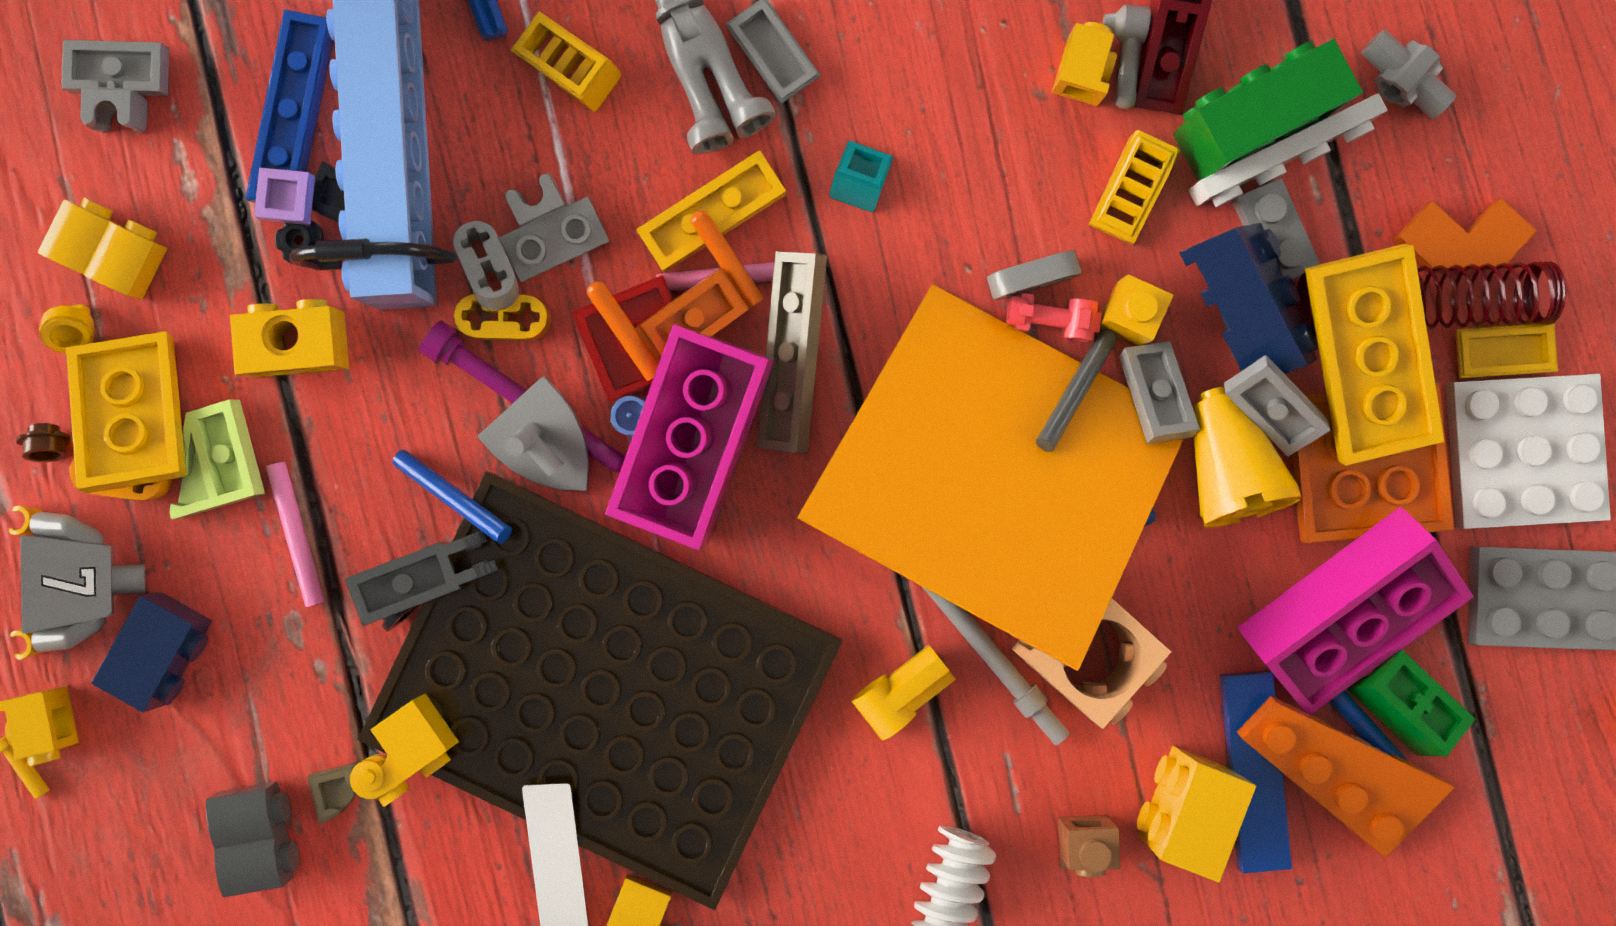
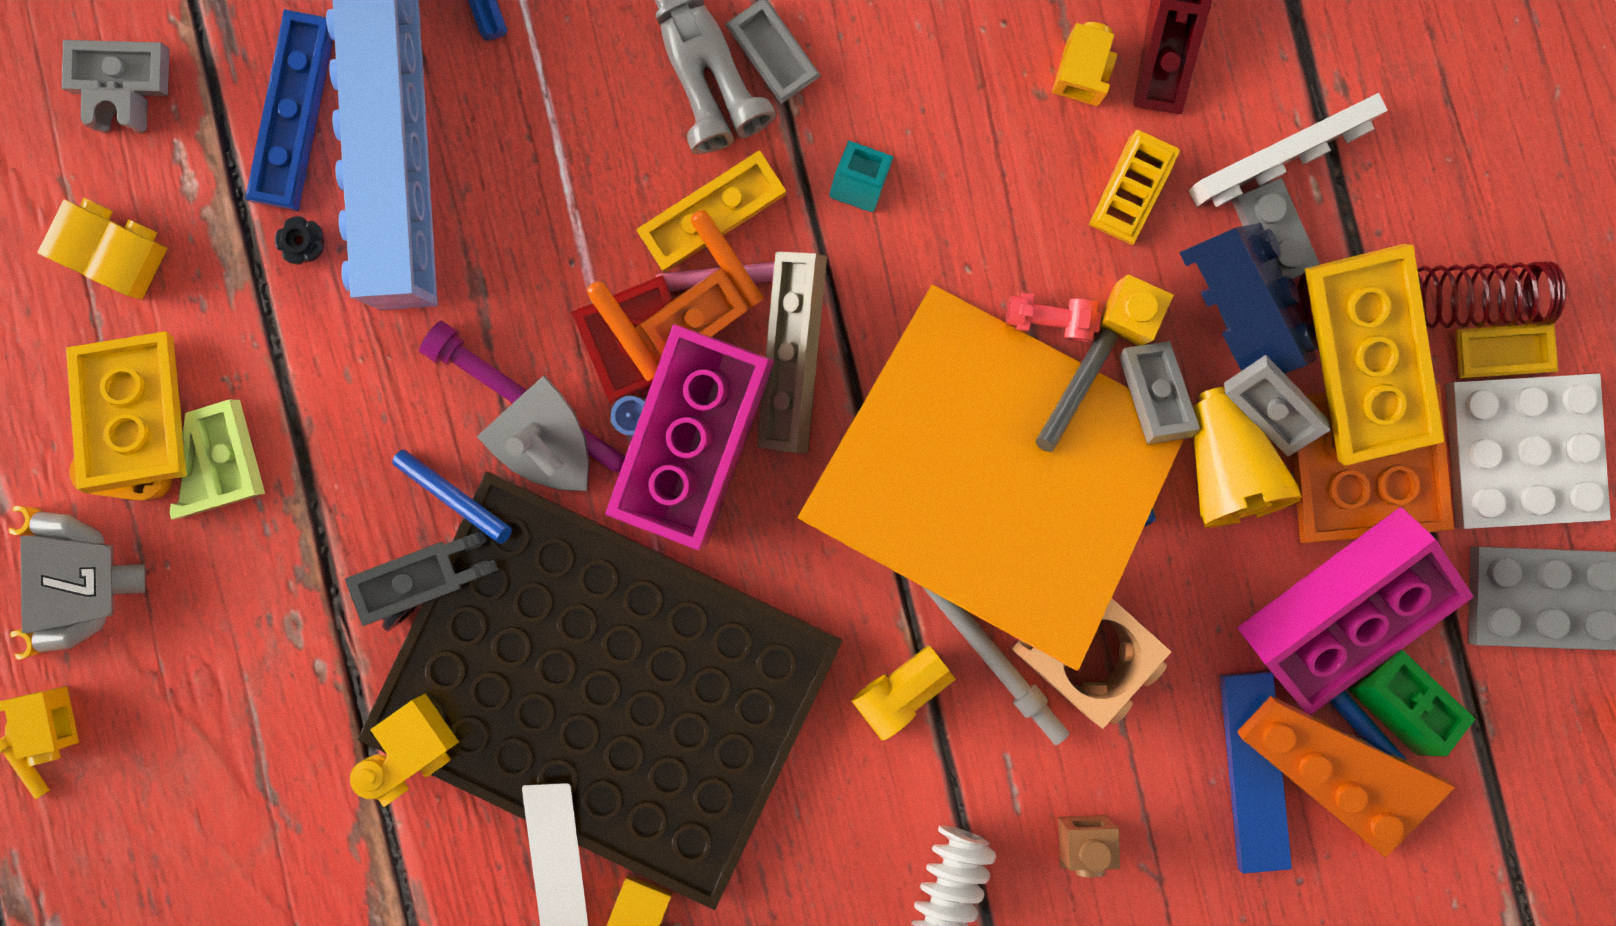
reddish brown plate [16,423,70,462] -> none
yellow tile [39,304,95,354] -> none
dark blue brick [91,592,212,712] -> none
dark grey brick [206,781,299,898] -> none
yellow brick [230,299,350,378] -> none
lavender plate [254,167,315,225] -> none
bright pink bar [266,462,325,607] -> none
black piece [289,238,456,270] -> none
dark tan tile [307,761,360,824] -> none
black tile [312,161,345,223] -> none
light grey beam [453,221,519,311] -> none
yellow beam [454,294,551,341] -> none
light grey plate [499,173,610,282] -> none
yellow slope [511,11,622,112] -> none
light grey beam [986,250,1082,301] -> none
light grey piece [1102,4,1152,109] -> none
yellow brick [1137,746,1256,883] -> none
green brick [1173,38,1363,182] -> none
light grey axle [1360,29,1457,120] -> none
orange tile [1393,198,1537,272] -> none

